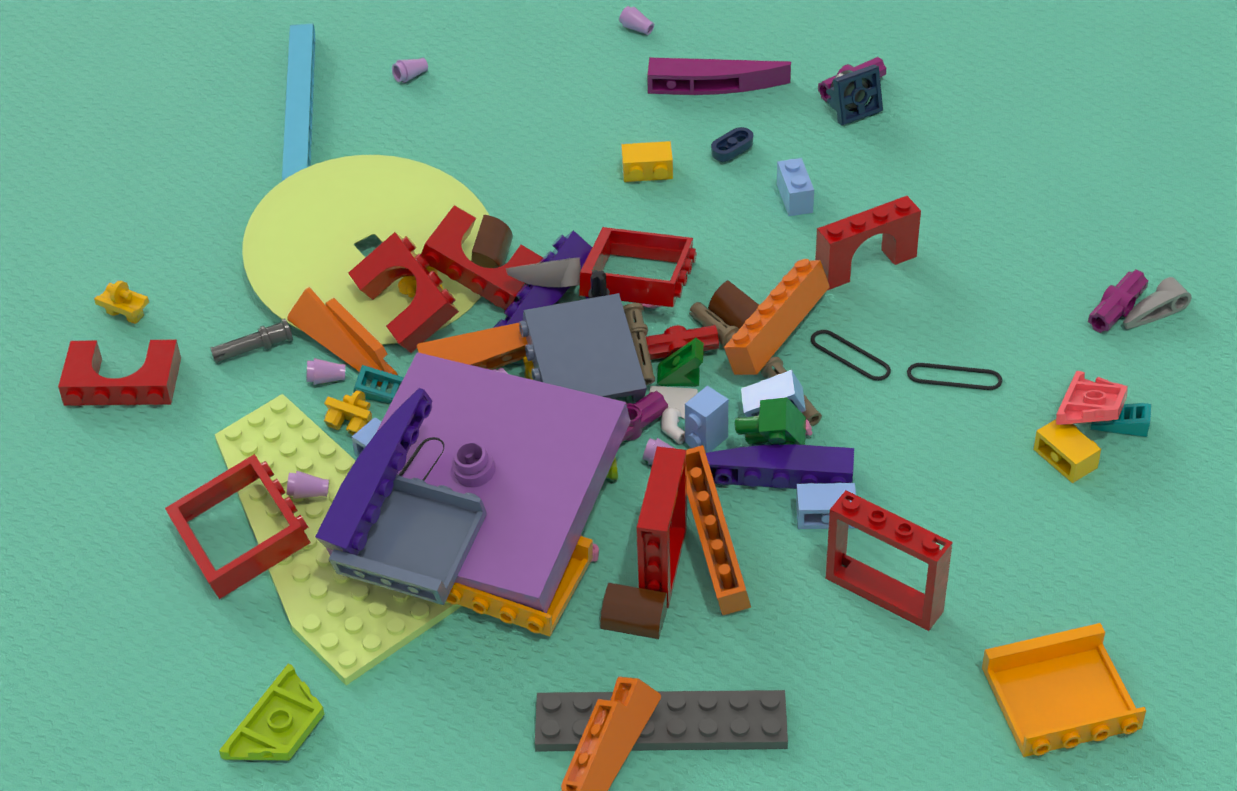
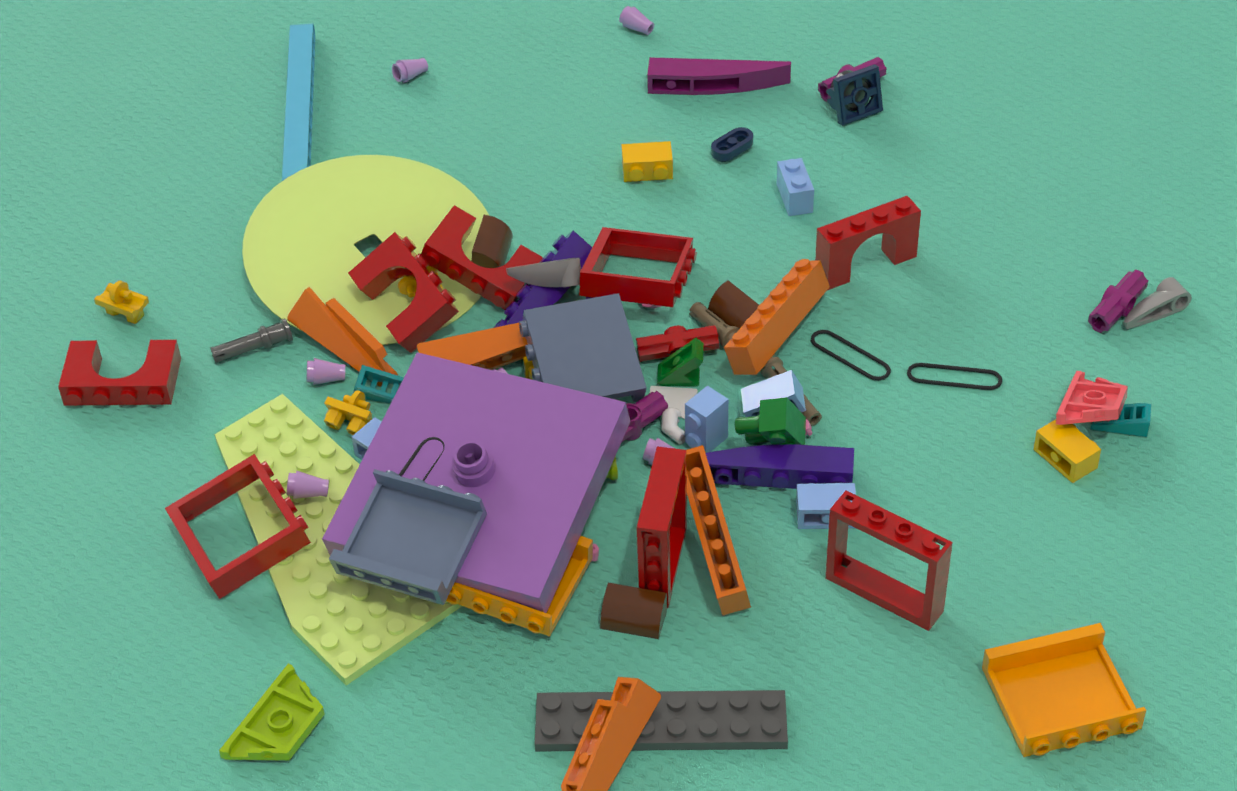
dark purple slope [315,388,433,555] -> none
black axle [588,270,610,298] -> none
dark tan pin [623,303,655,385] -> none

